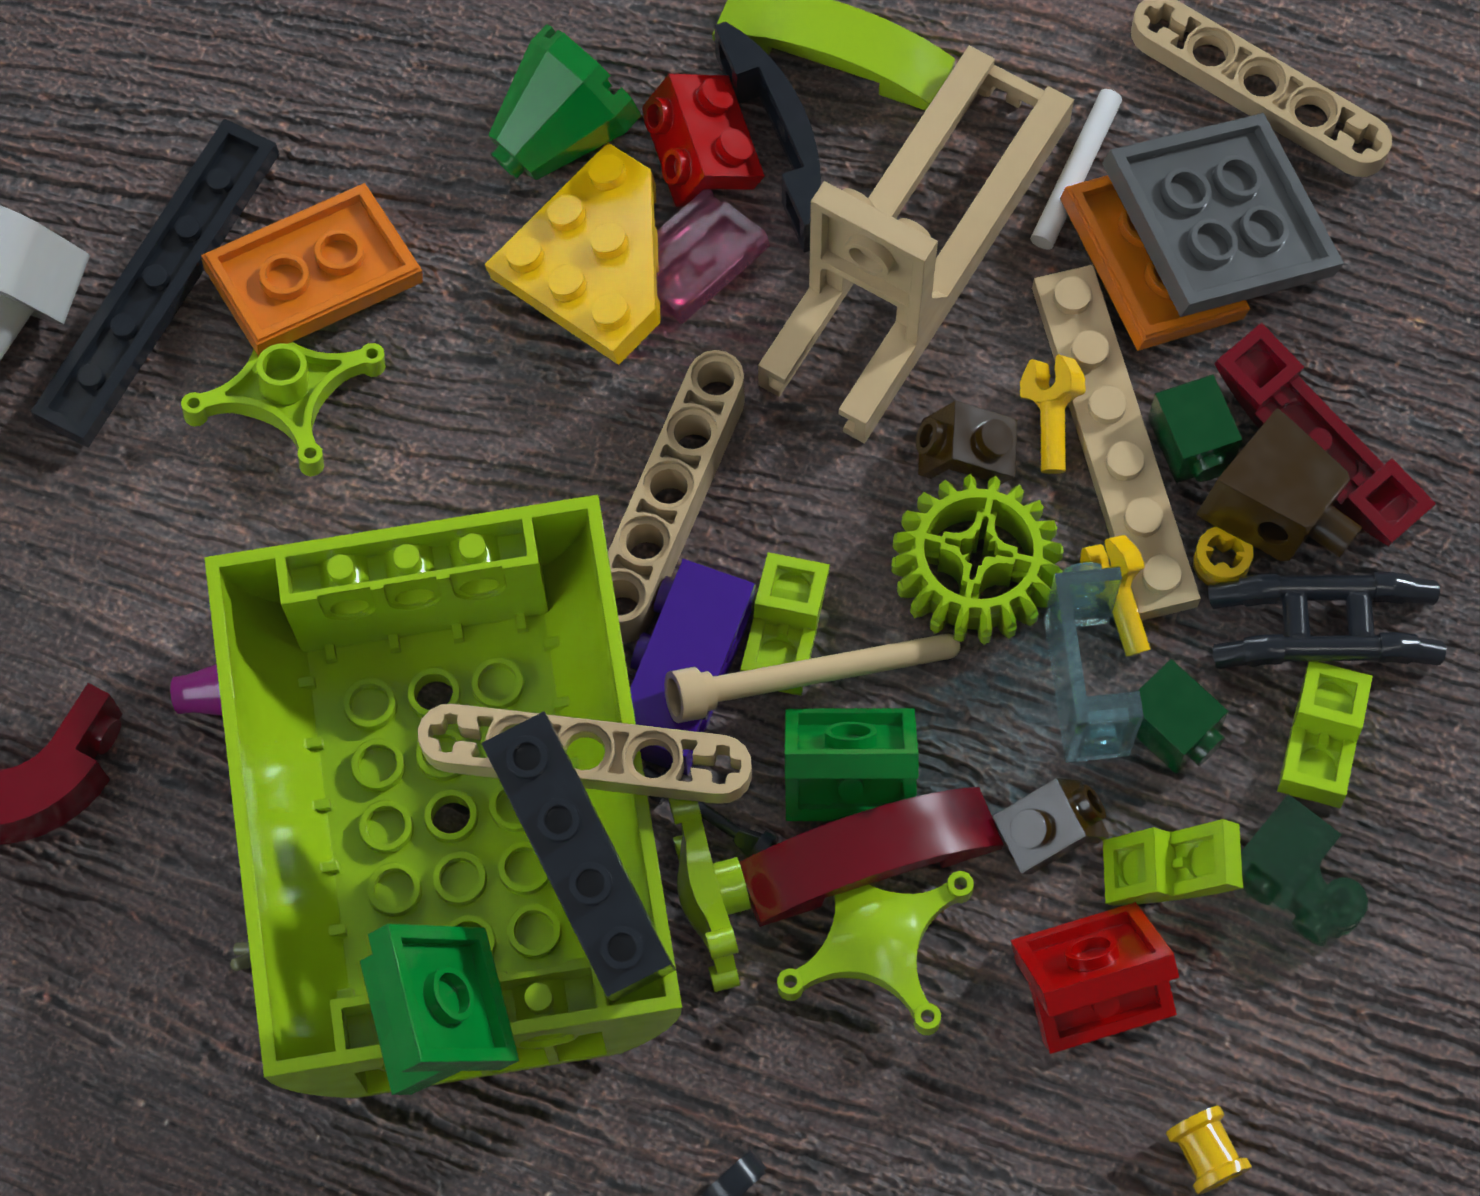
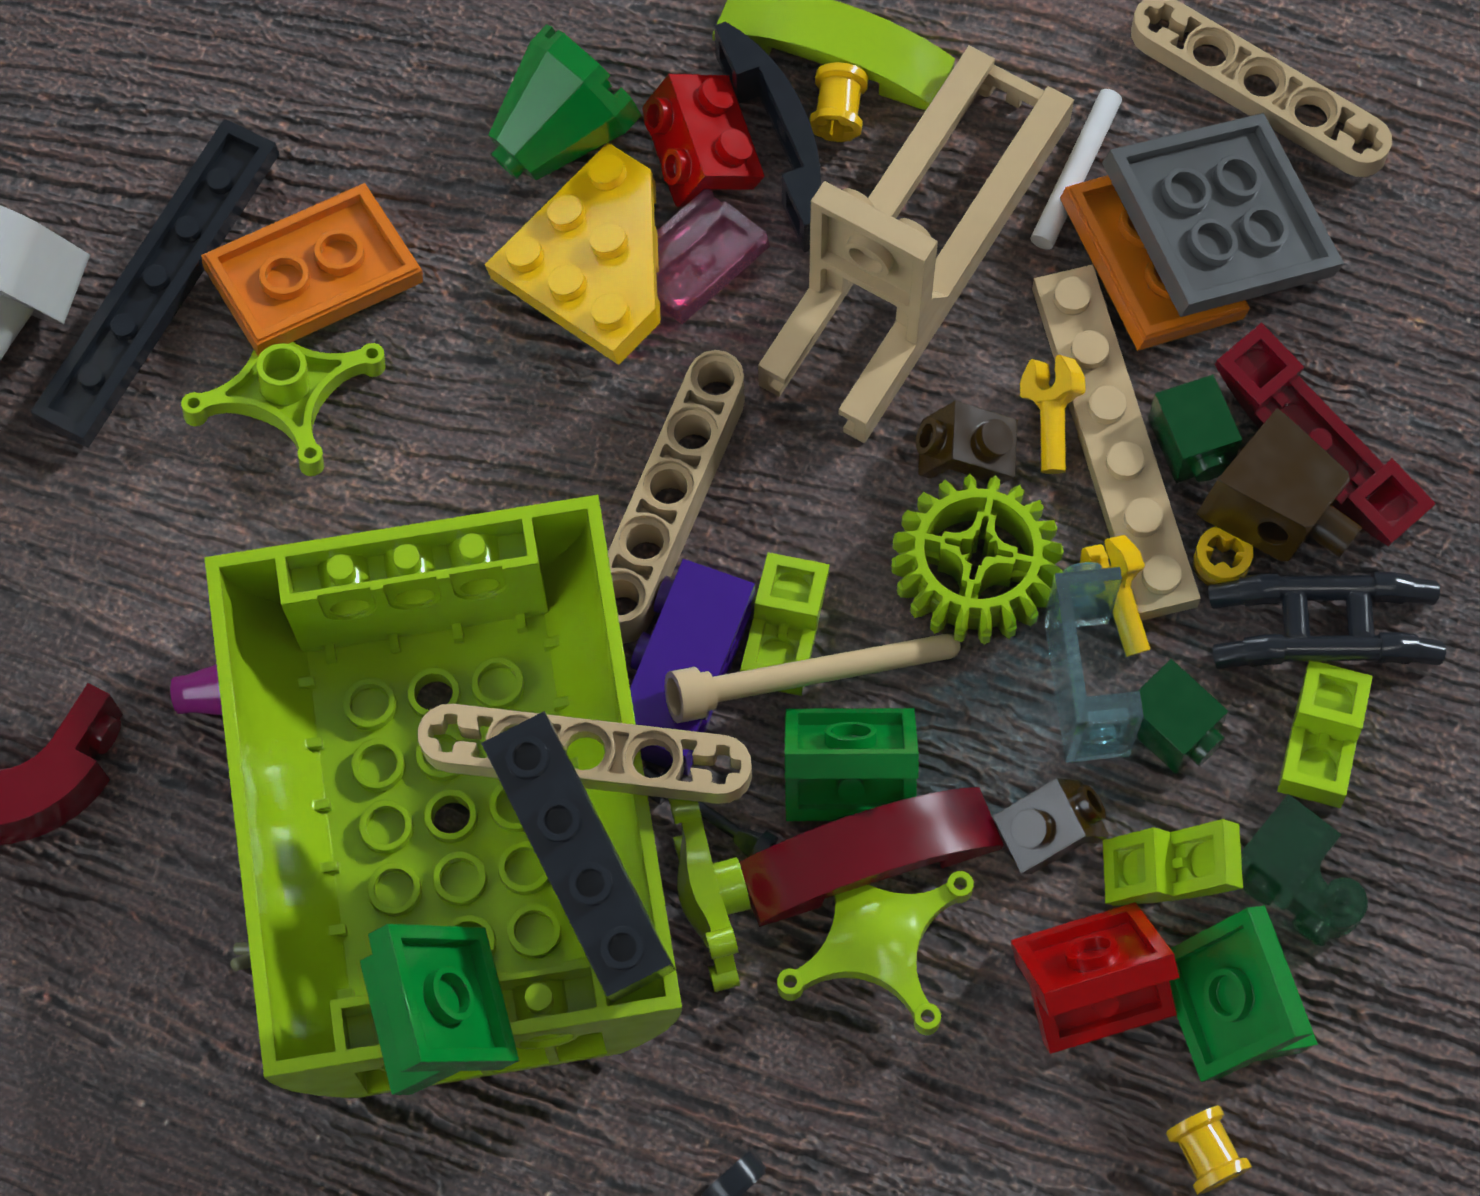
none -> yellow bush [809,62,869,142]
none -> green bracket [1169,905,1318,1082]

